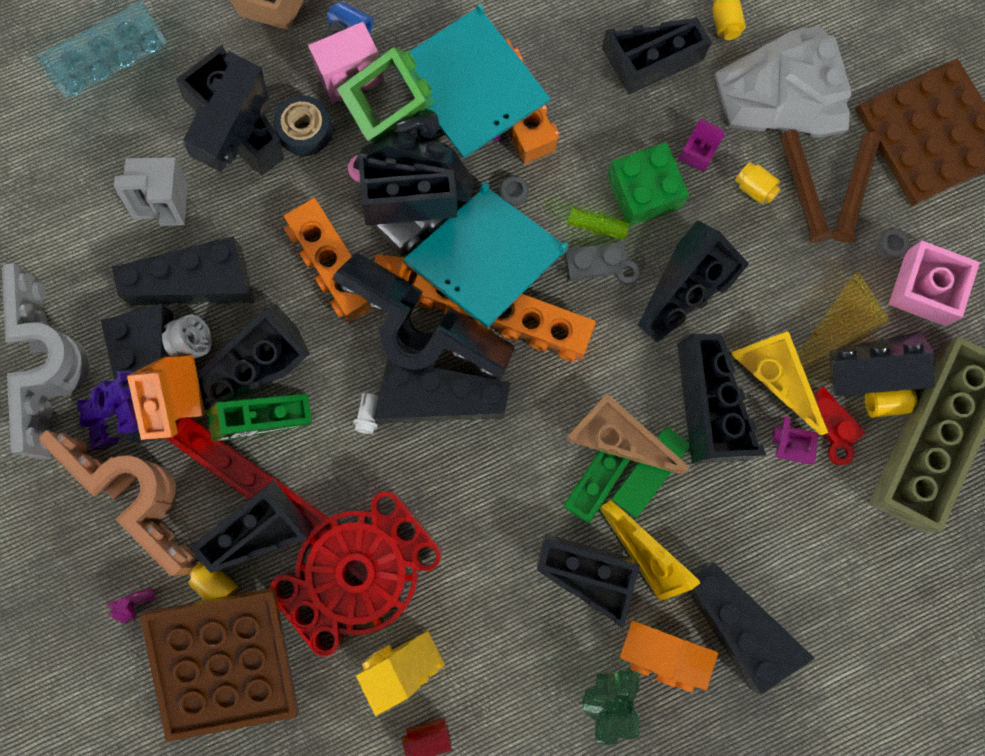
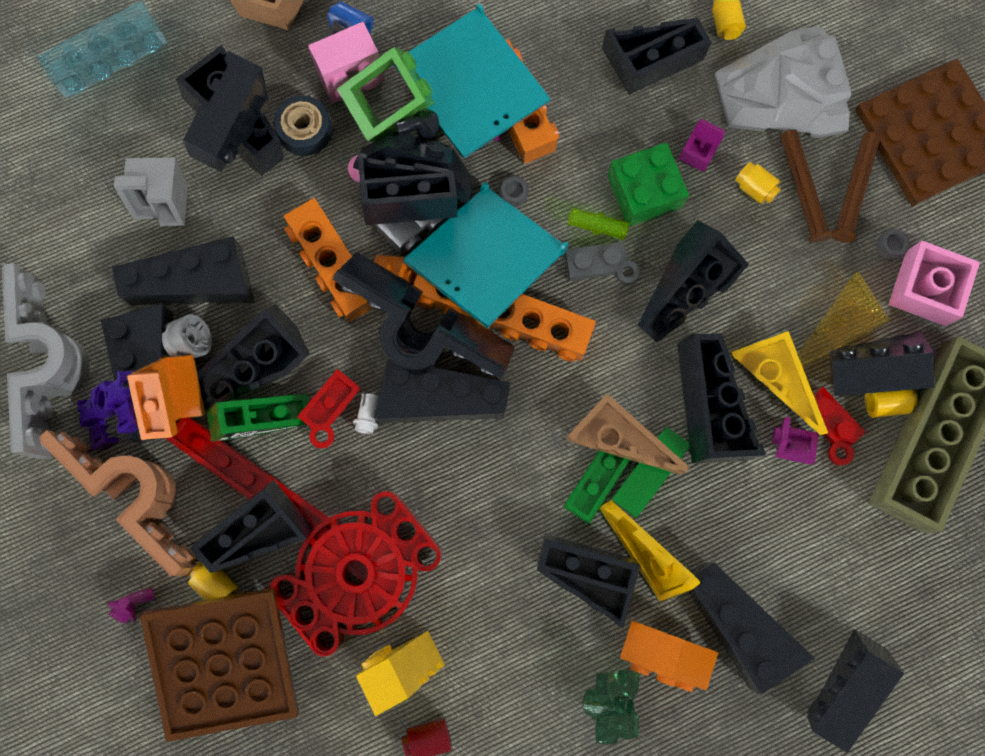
none -> red hinge [297,369,361,449]
none -> black wedge [807,629,904,753]

